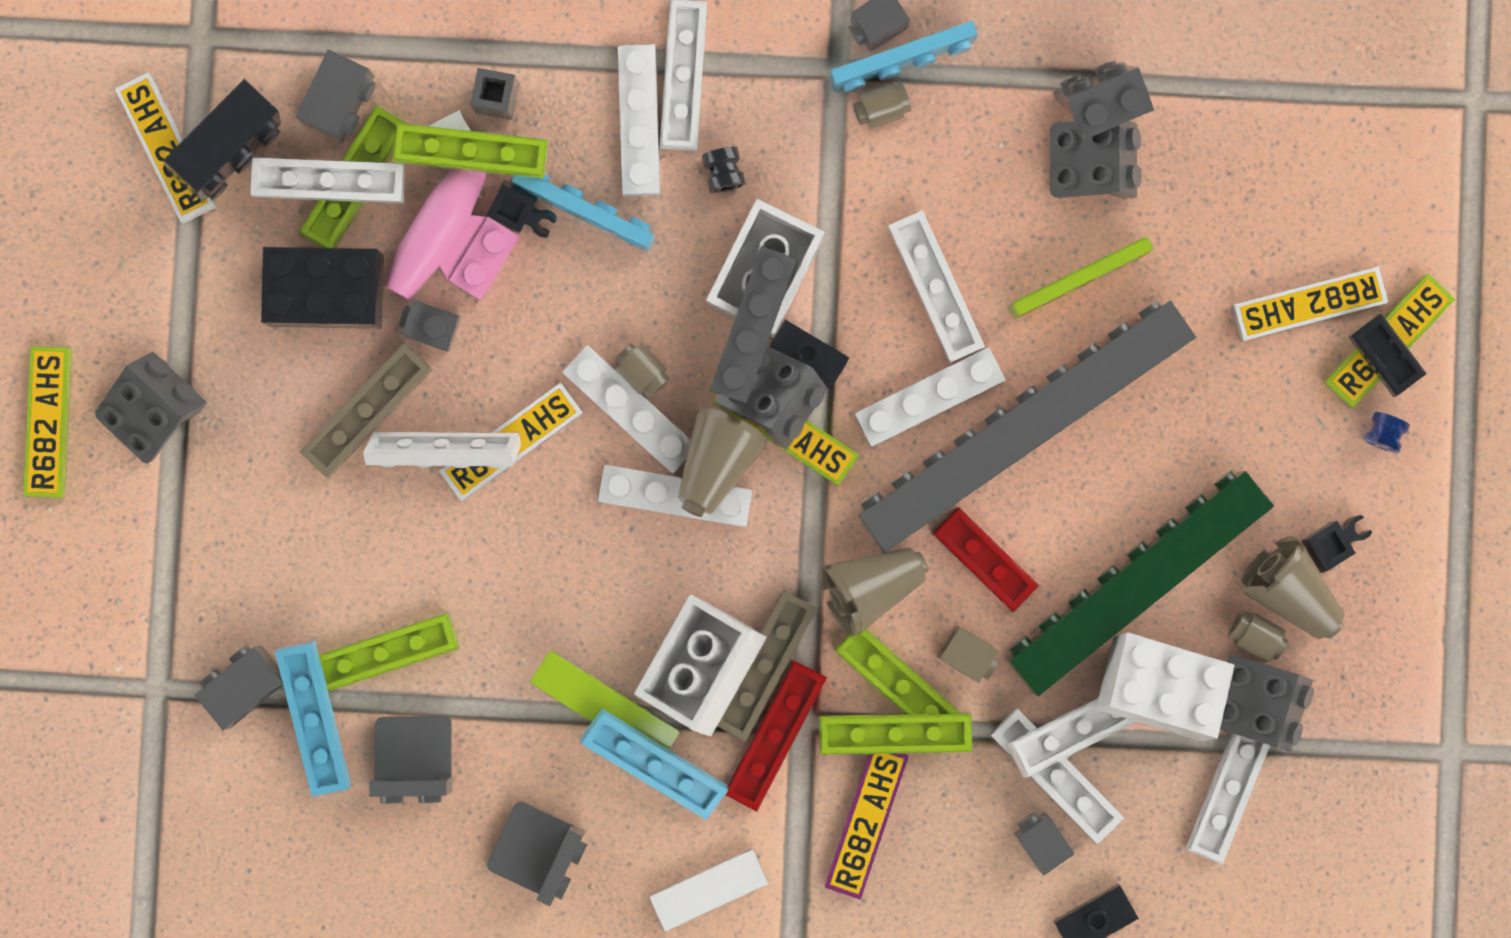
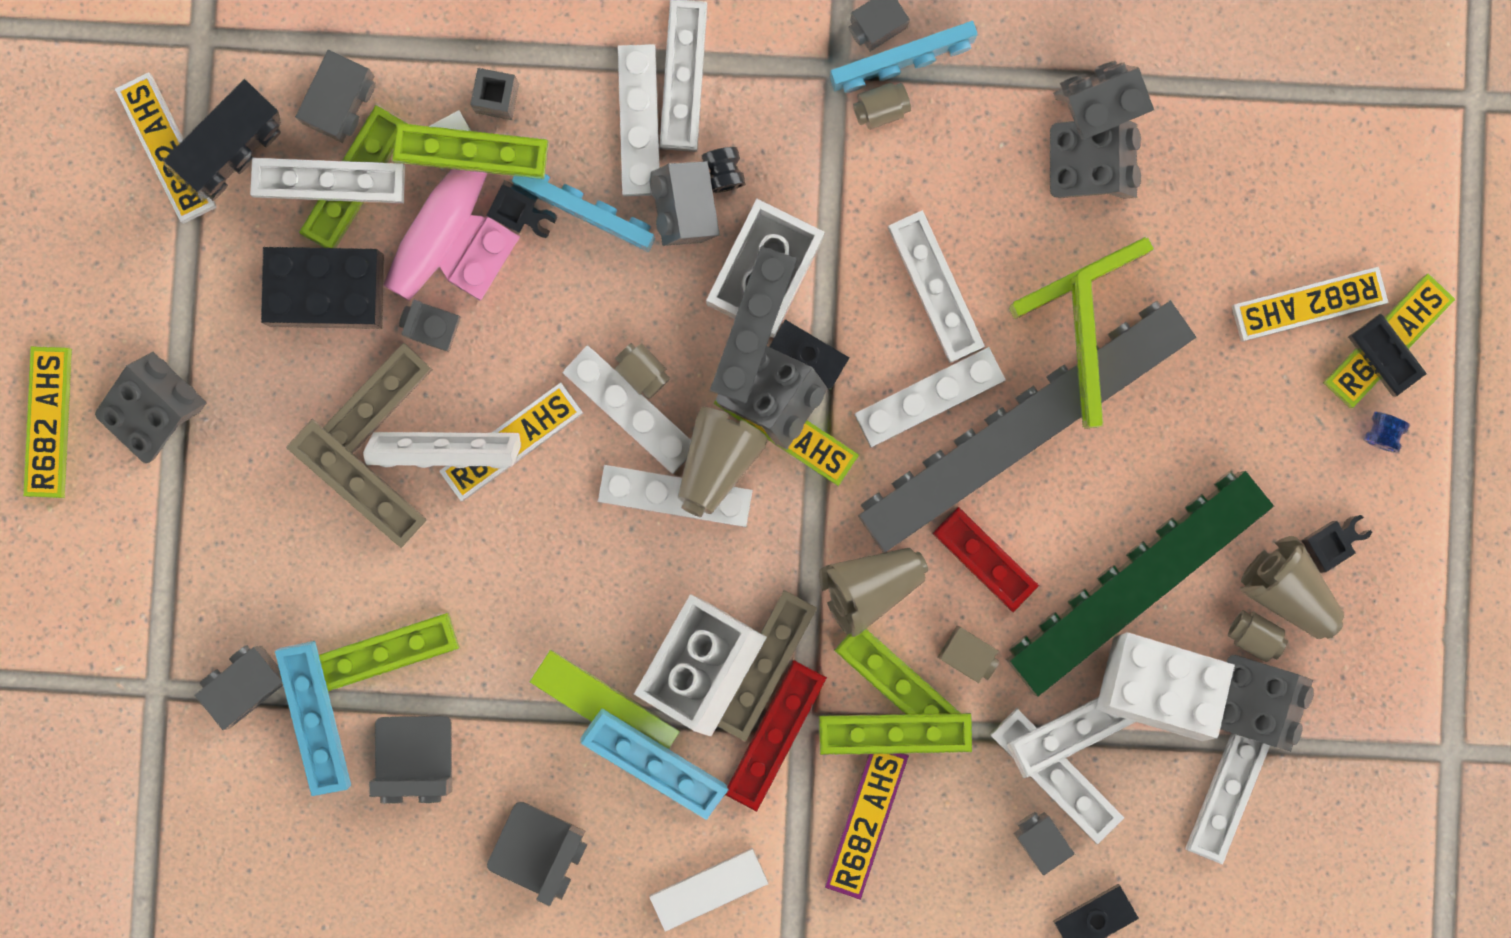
none -> dark tan plate [286,418,427,548]
none -> brick [650,161,720,246]
none -> lime tile [1071,273,1103,429]

